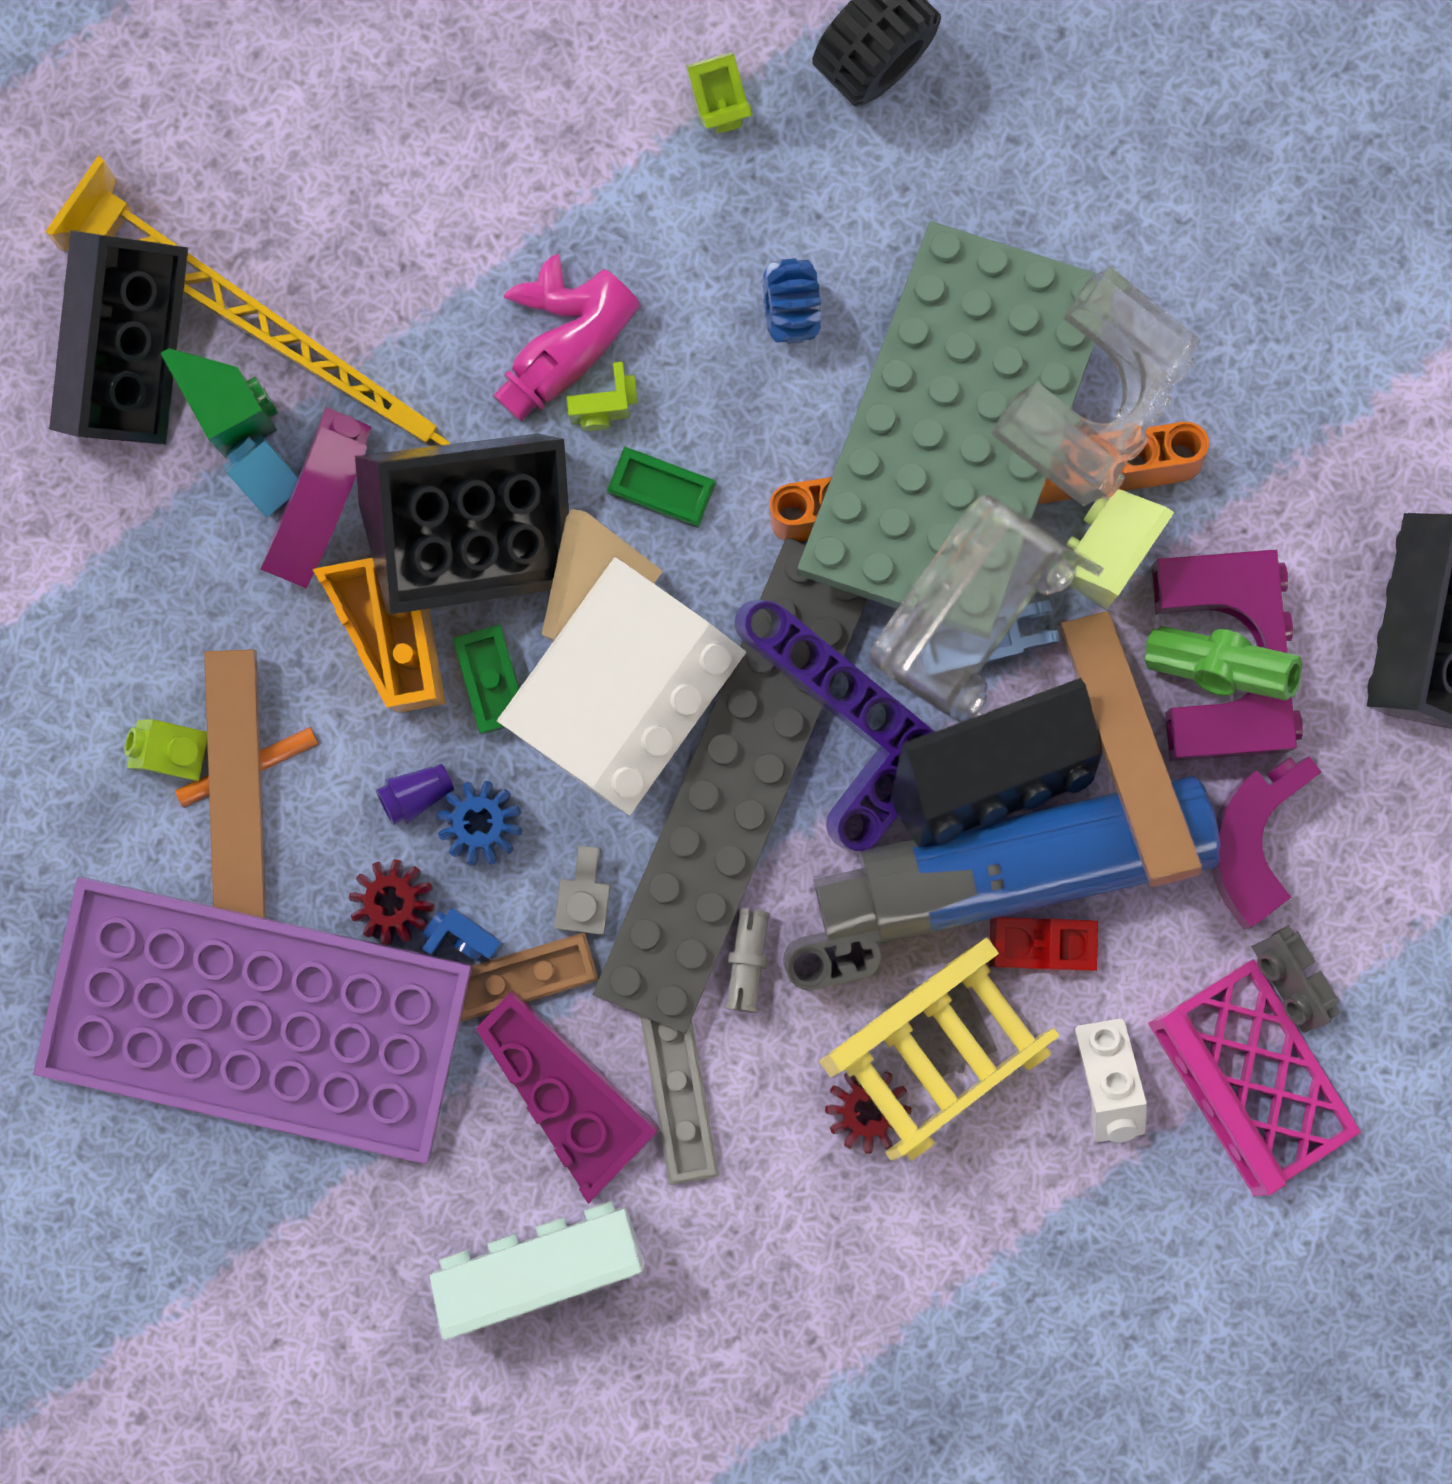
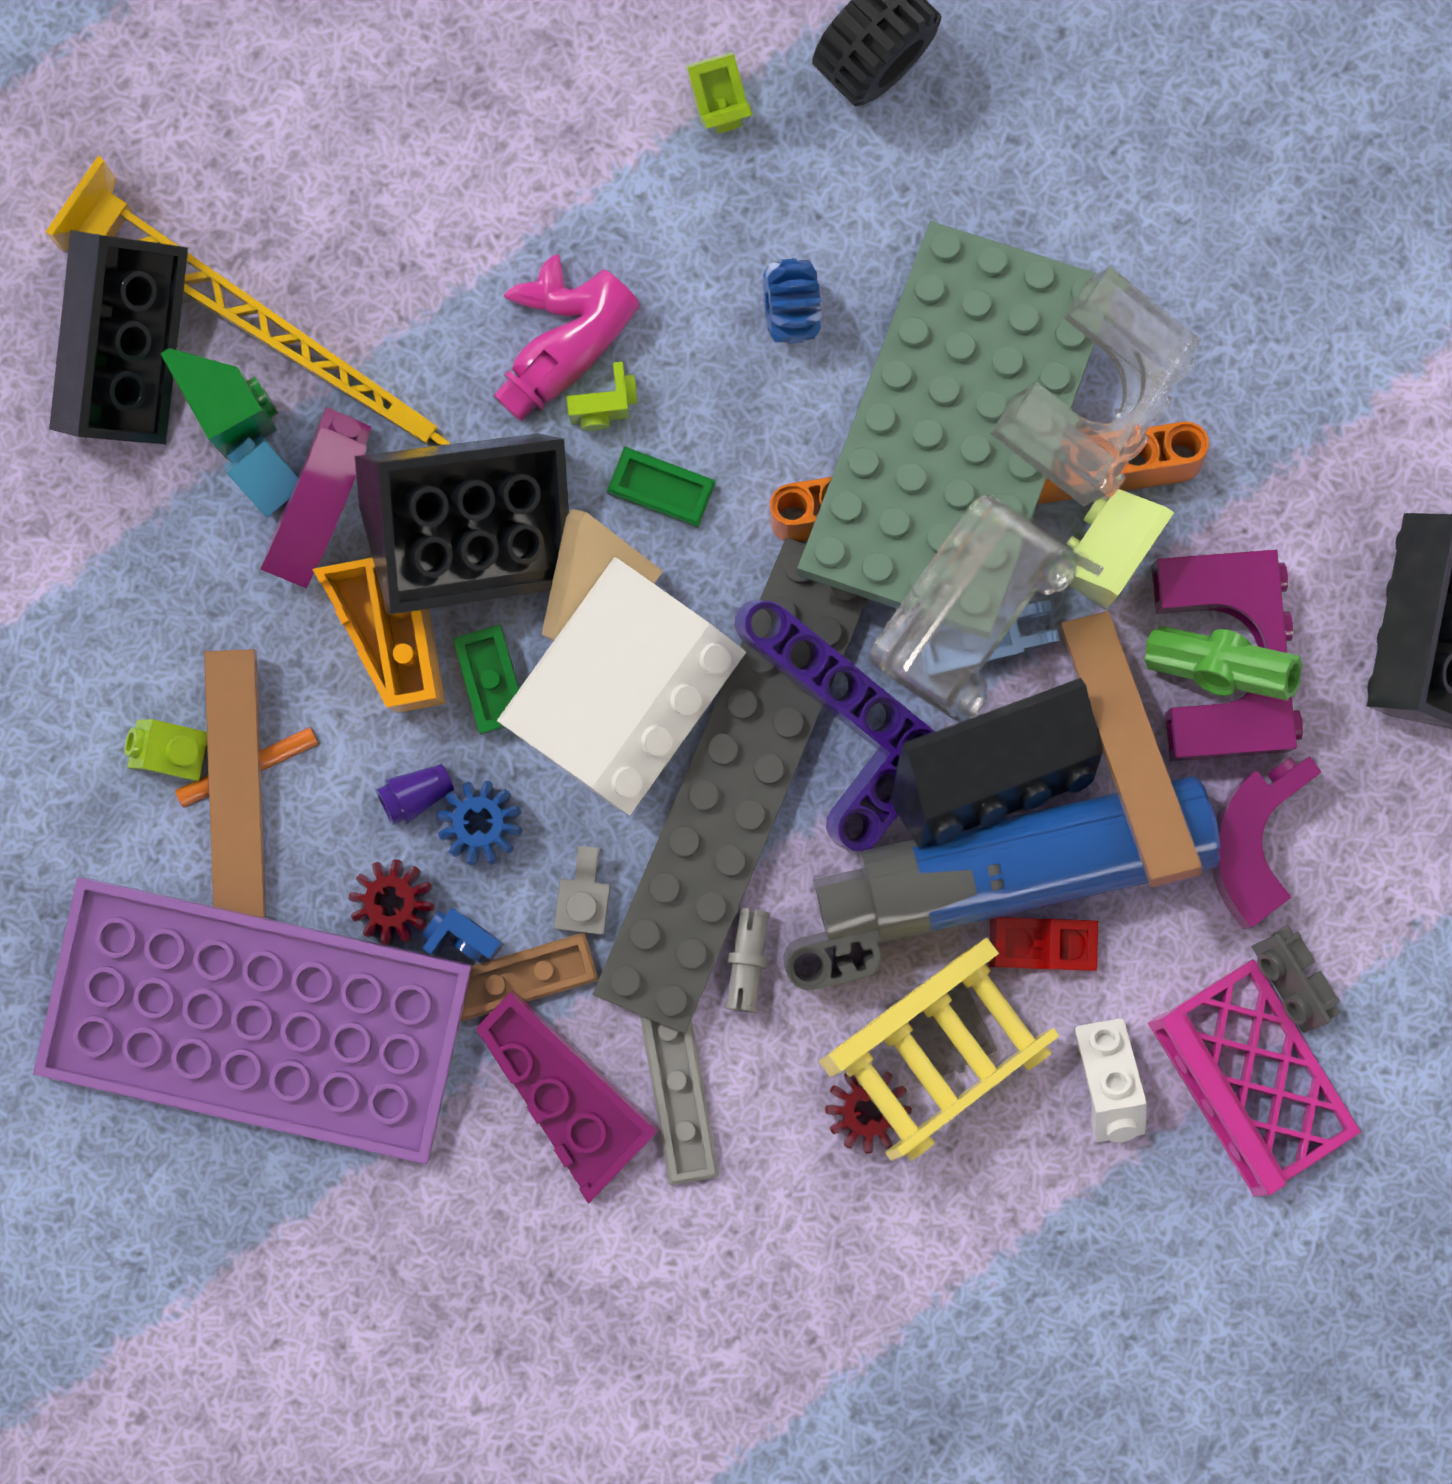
light aqua slope [429,1201,645,1341] -> none

